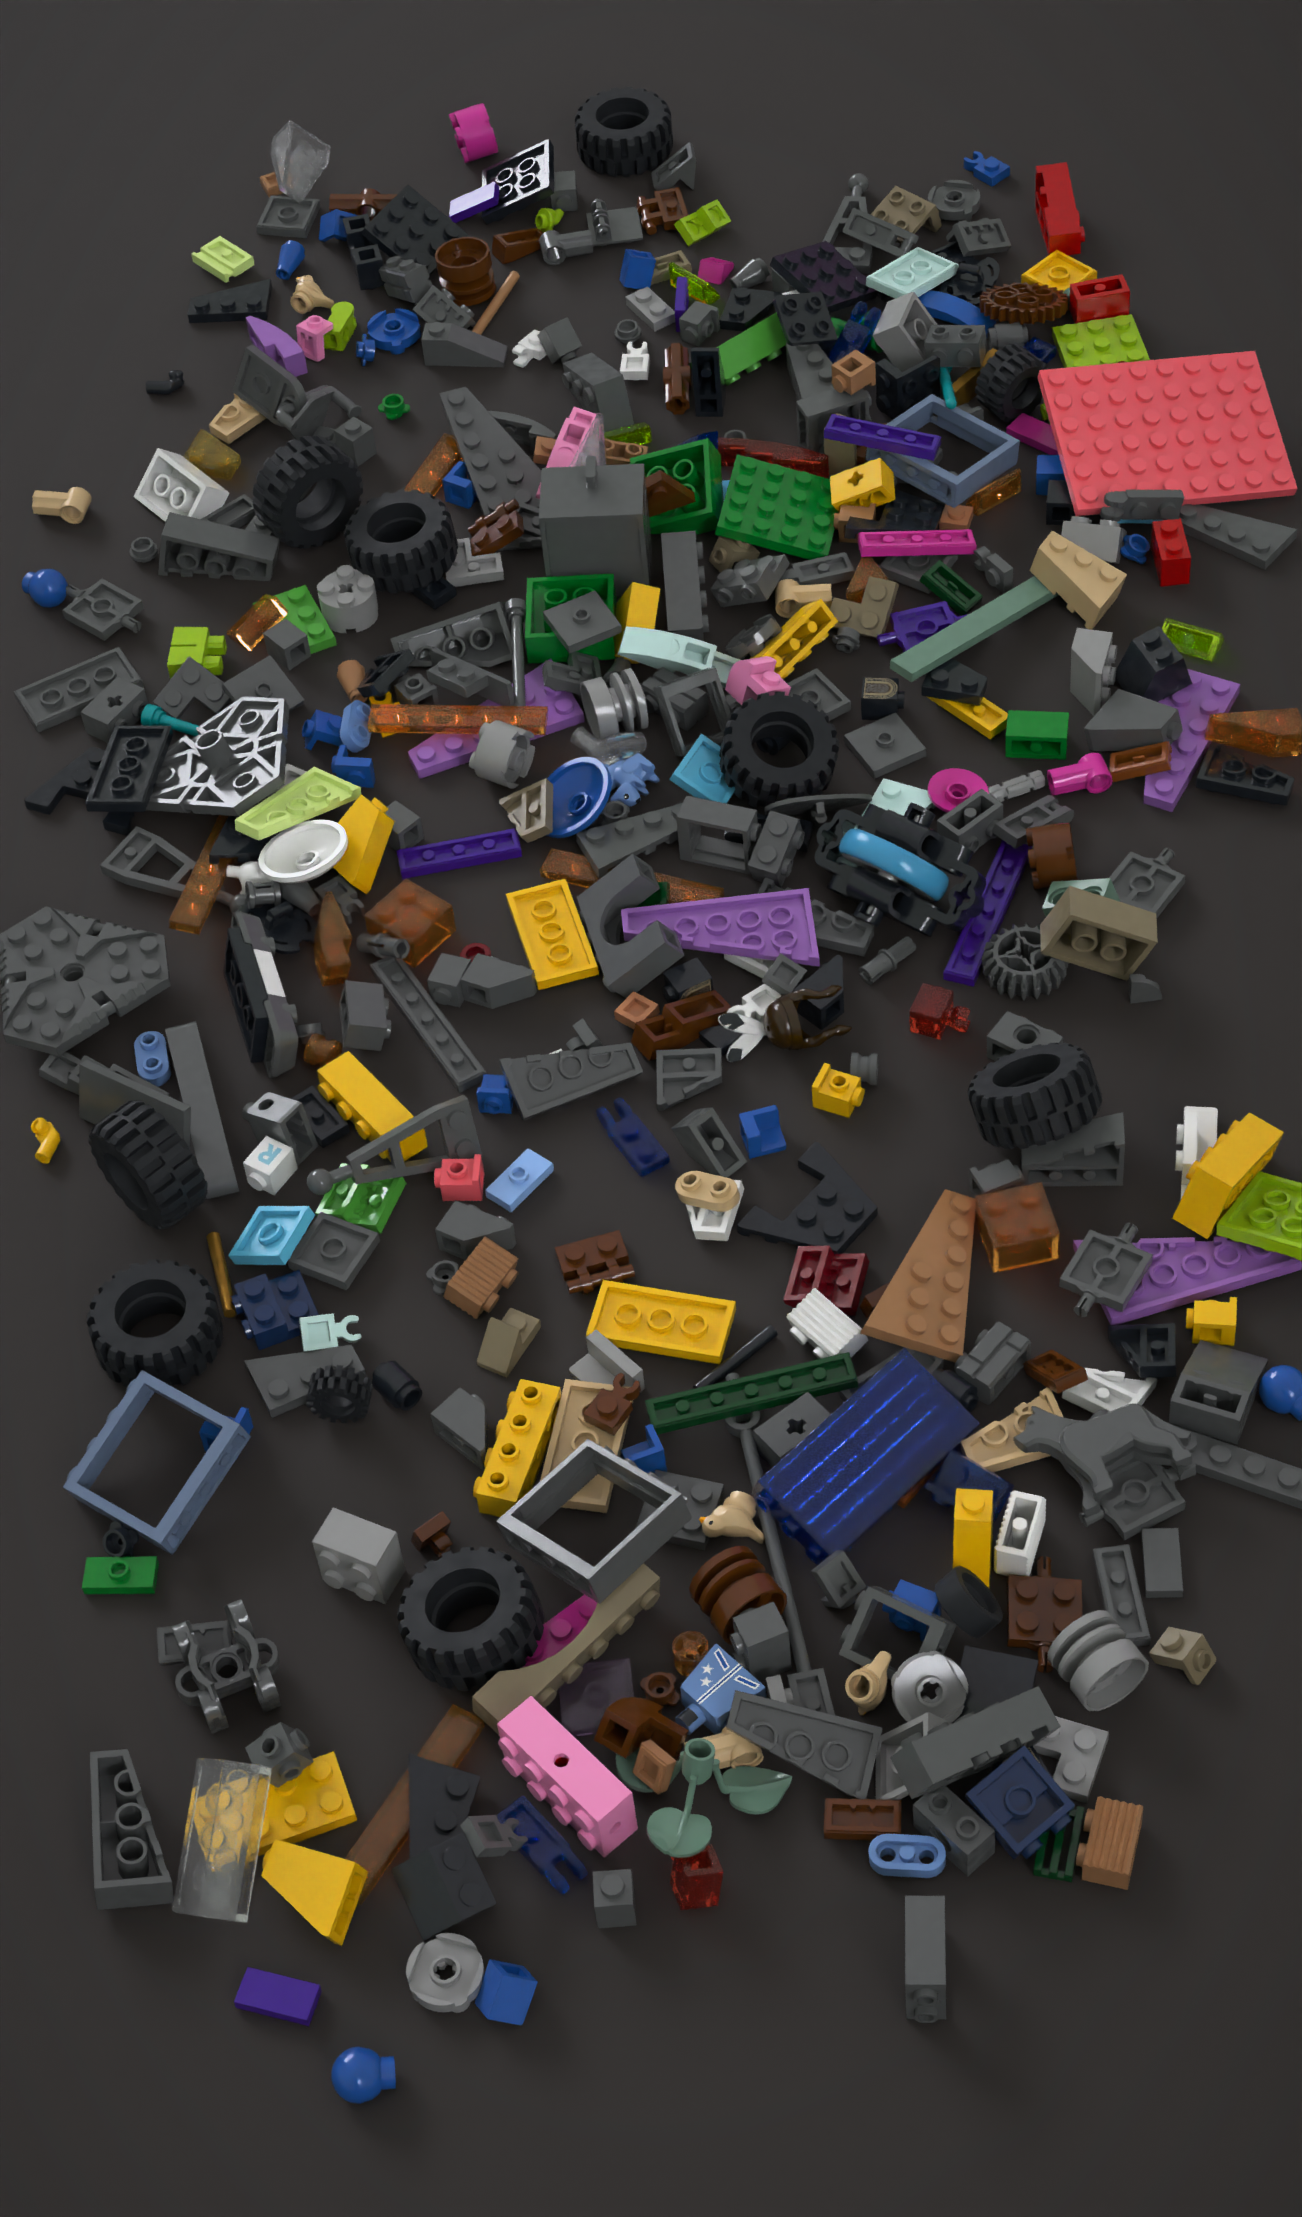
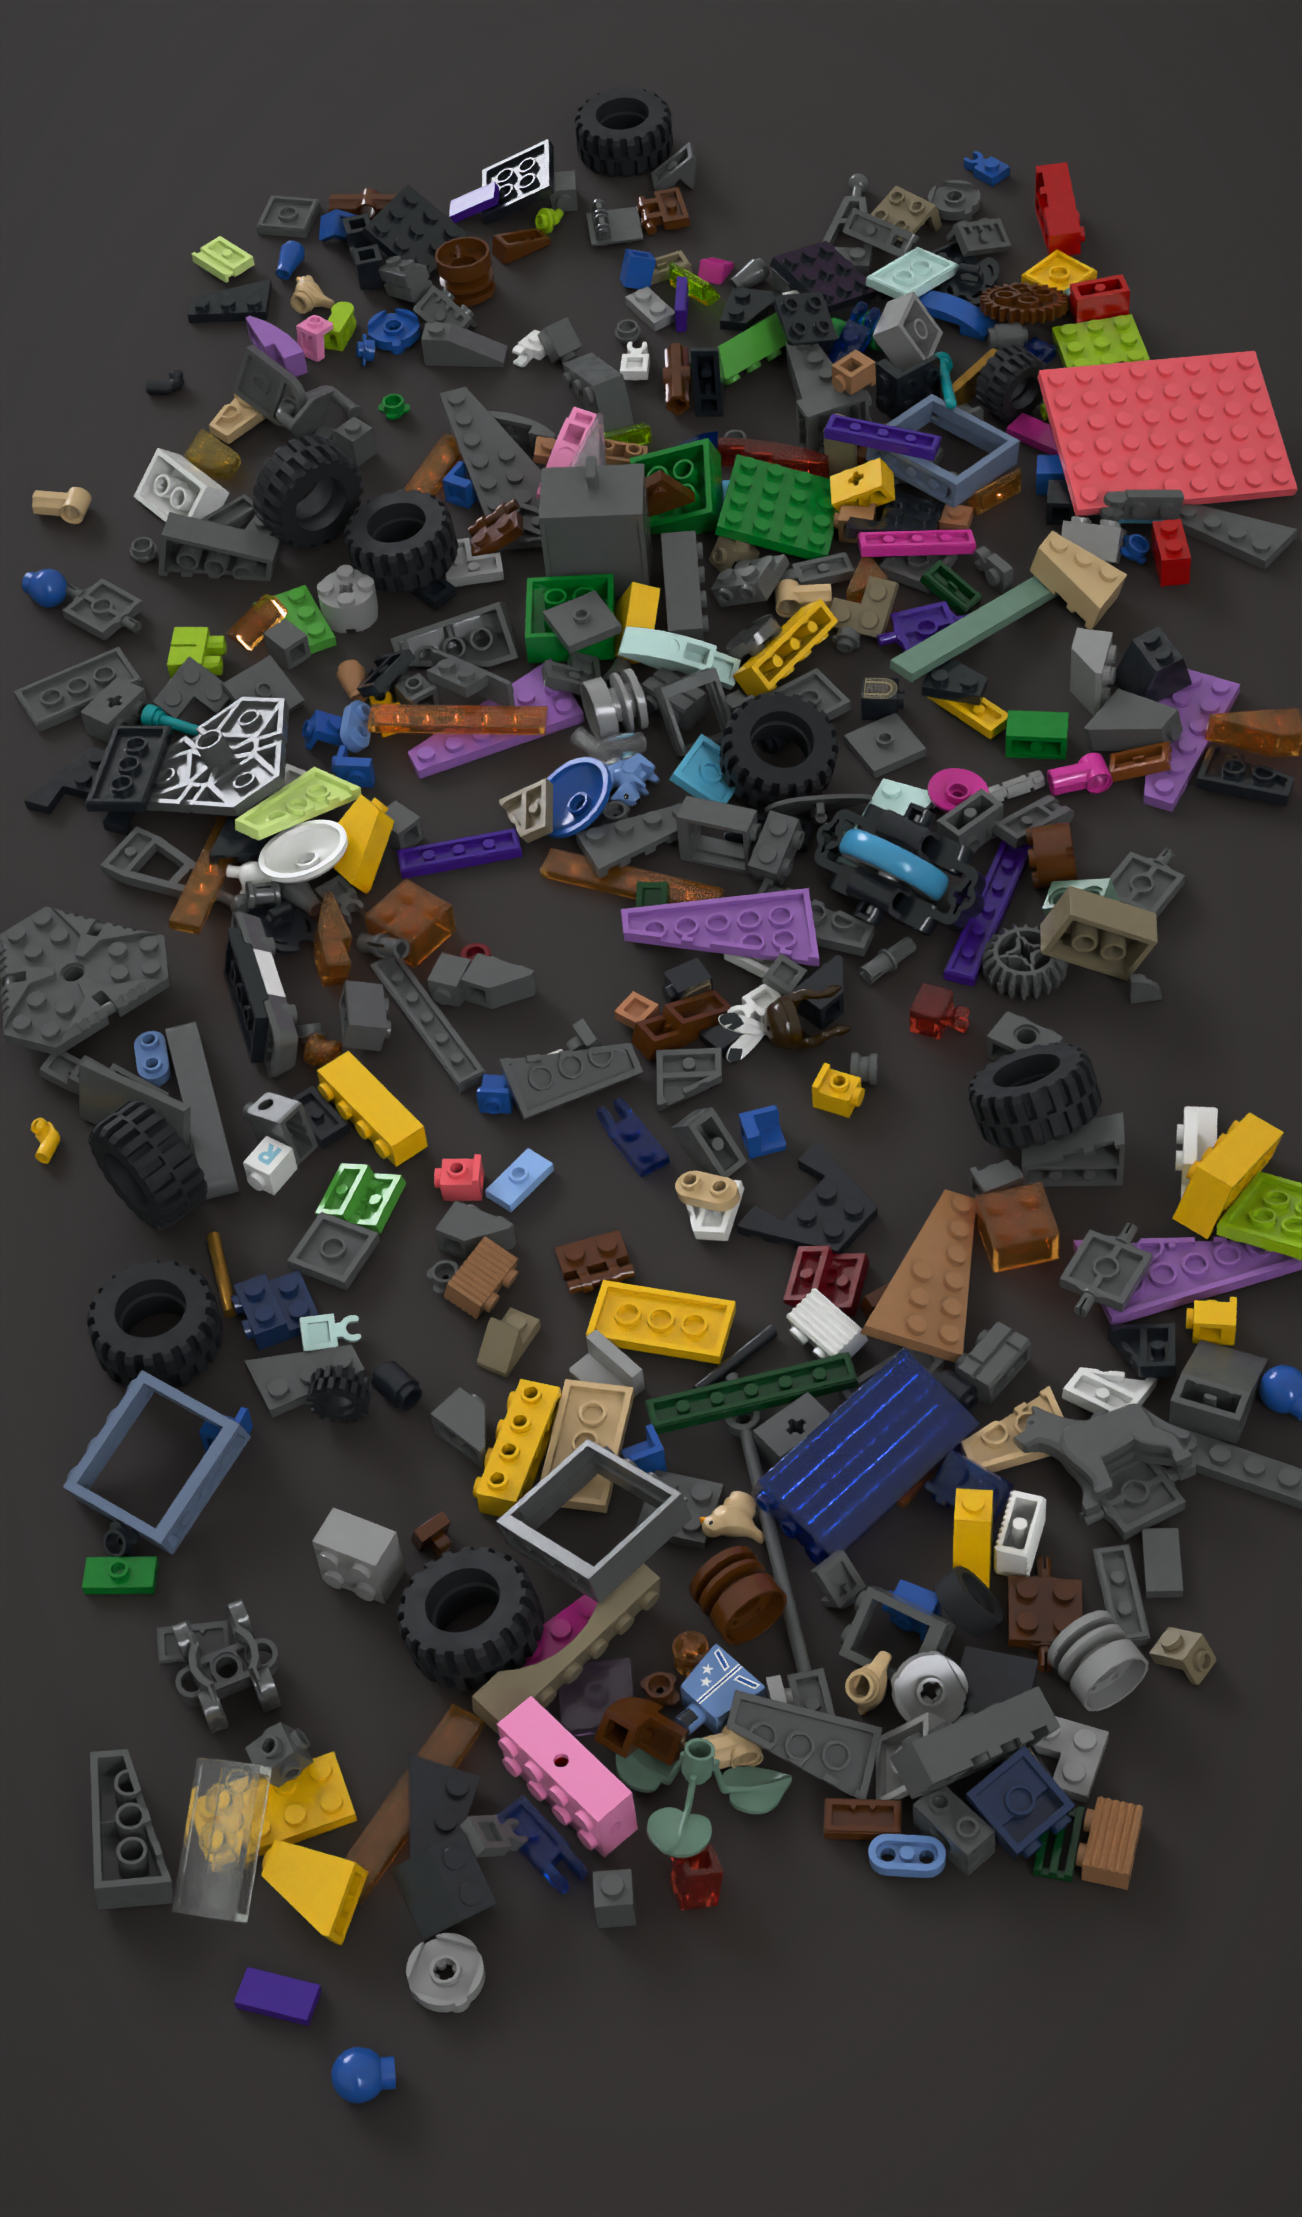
medium azure plate [228,1206,315,1265] -> none
medium nougat tile [259,170,293,198] -> none
clear wedge [270,120,331,203] -> none
dark grey plate [307,1095,483,1195] -> none
dark pink brick [449,103,498,163] -> none
light grey brick [469,720,535,789] -> none
medium nougat bar [471,271,520,335] -> none
blue panel [475,1959,538,2025] -> none
dark grey piece [504,598,526,712] -> none
yellow plate [506,879,599,990] -> none
dark grey piece [539,230,593,265] -> none
dark grey arch [577,853,685,998] -> none
reddish brown plate [583,1373,641,1436] -> none
medium nougat tile [632,1739,676,1795] -> none
lime slope [674,199,731,247] -> none
dark grey brick [679,301,720,346] -> none
bright pink brick [725,656,791,705] -> none
dark grey brick [730,1602,792,1682] -> none
dark grey window [905,1896,946,2023] -> none
dark grey brick [924,325,987,367] -> none
reddish brown plate [1023,1350,1088,1394] -> none
clear neon green slope [1162,618,1224,662] -> none

